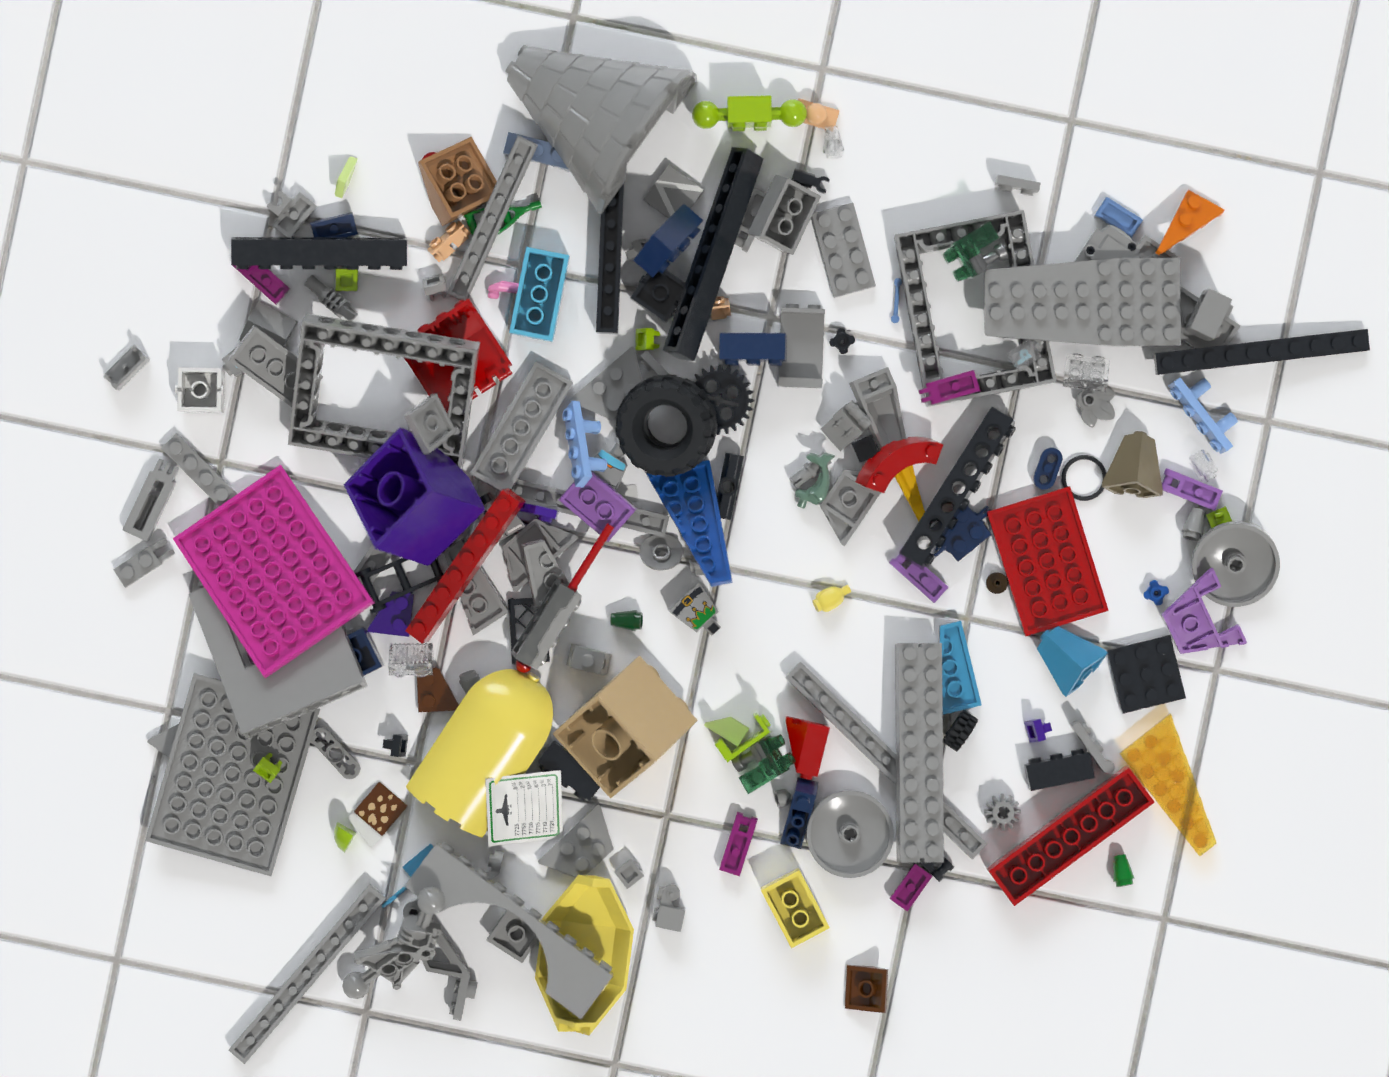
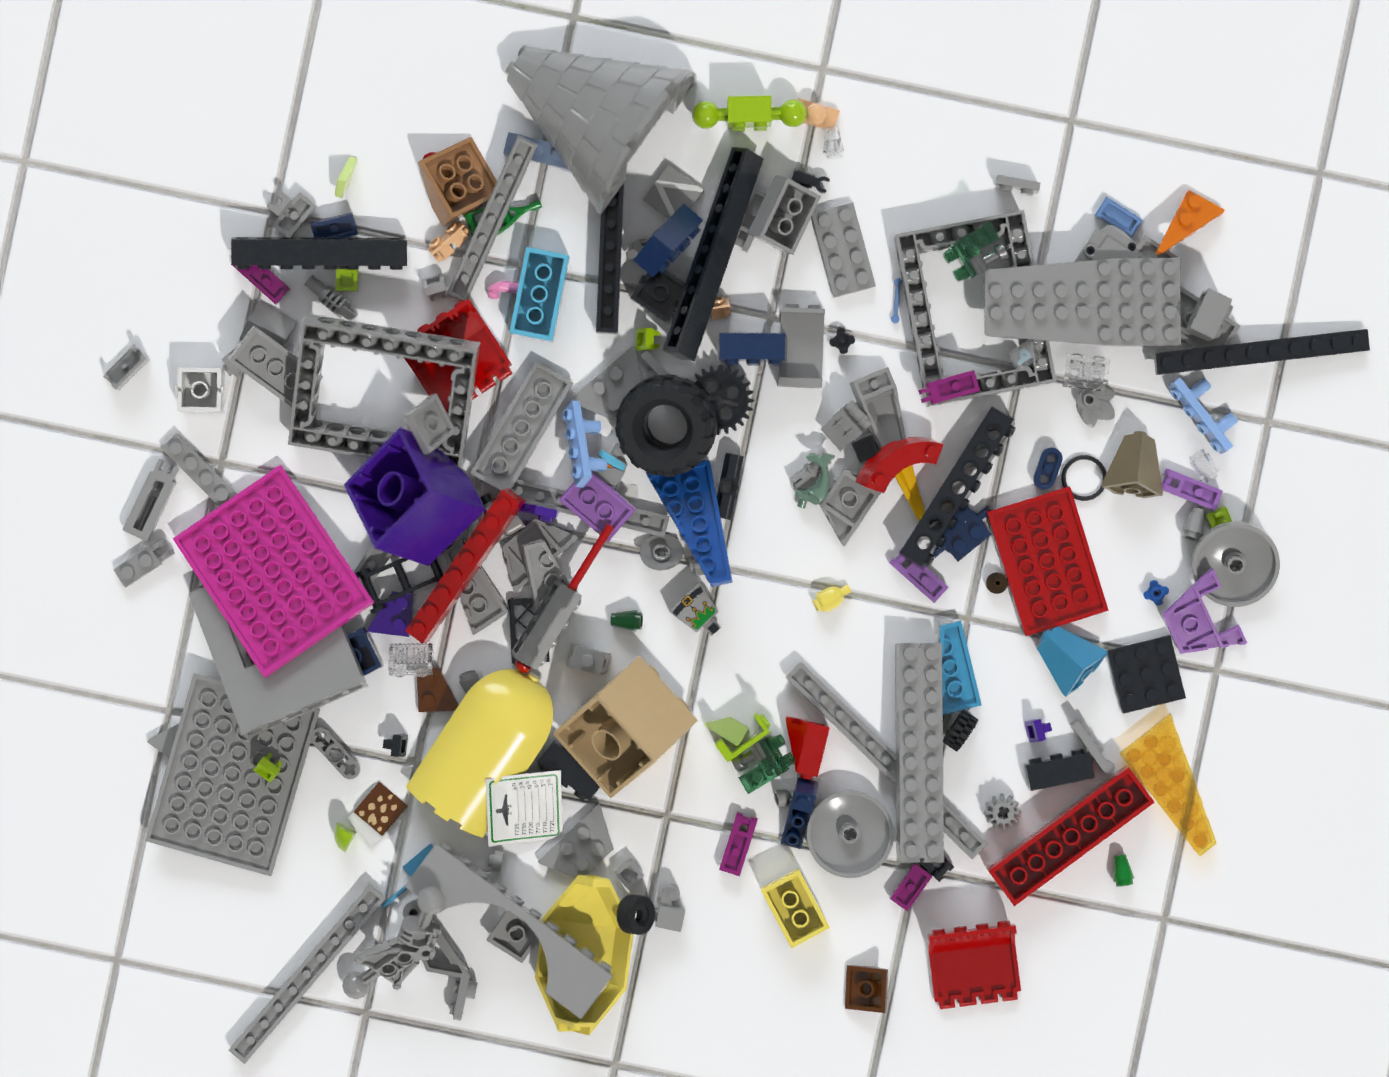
none -> black tyre [617,894,655,935]
none -> red hinge [927,920,1021,1010]

